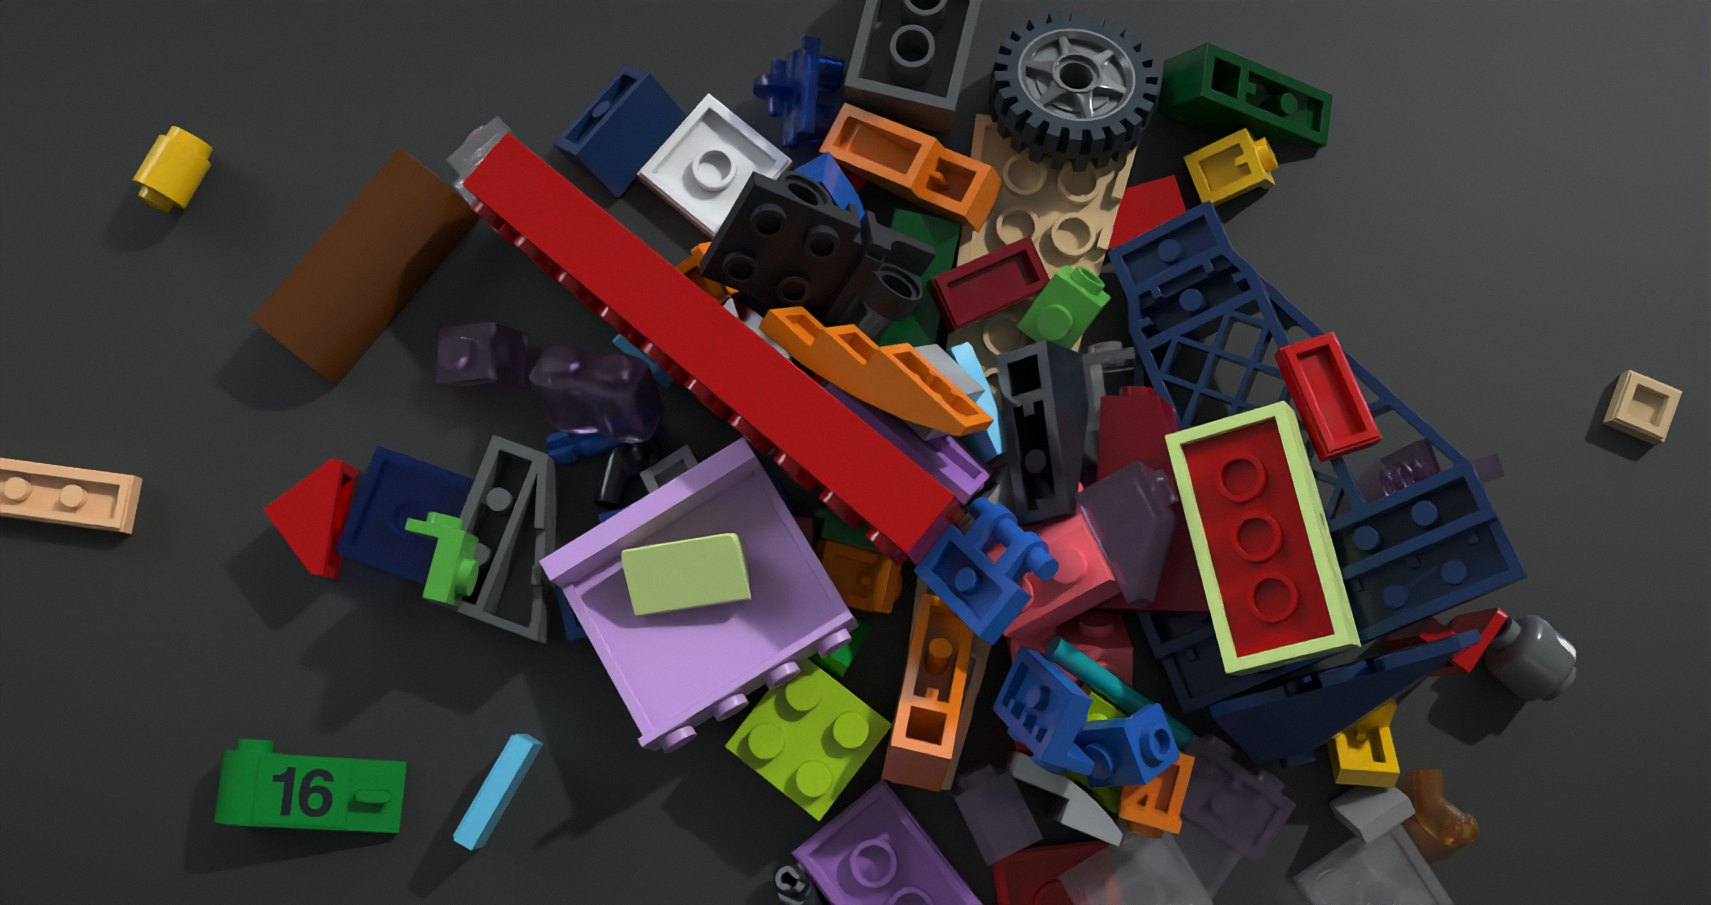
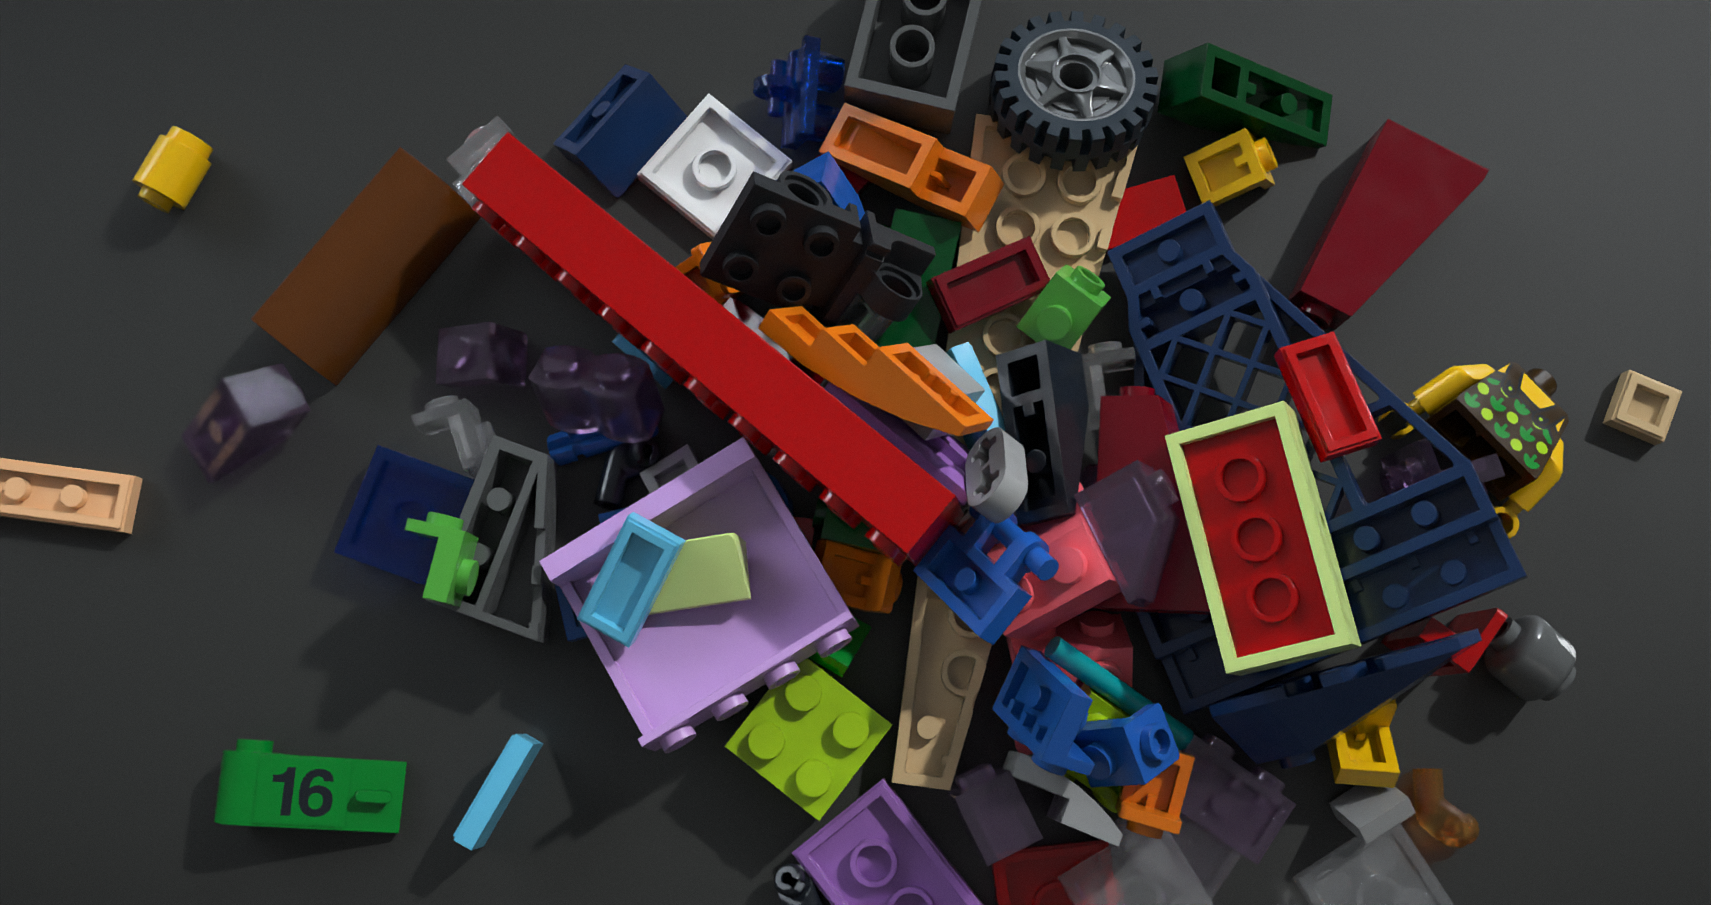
red slope [263,459,358,580] -> none
orange slope [881,593,974,792] -> none
none -> clear purple slope [181,363,311,483]
none -> clear bracket [411,395,496,478]
none -> medium azure tile [577,512,686,648]
none -> light grey beam [965,427,1028,524]
none -> dark red slope [1288,119,1489,330]
none -> torso [1378,362,1569,539]

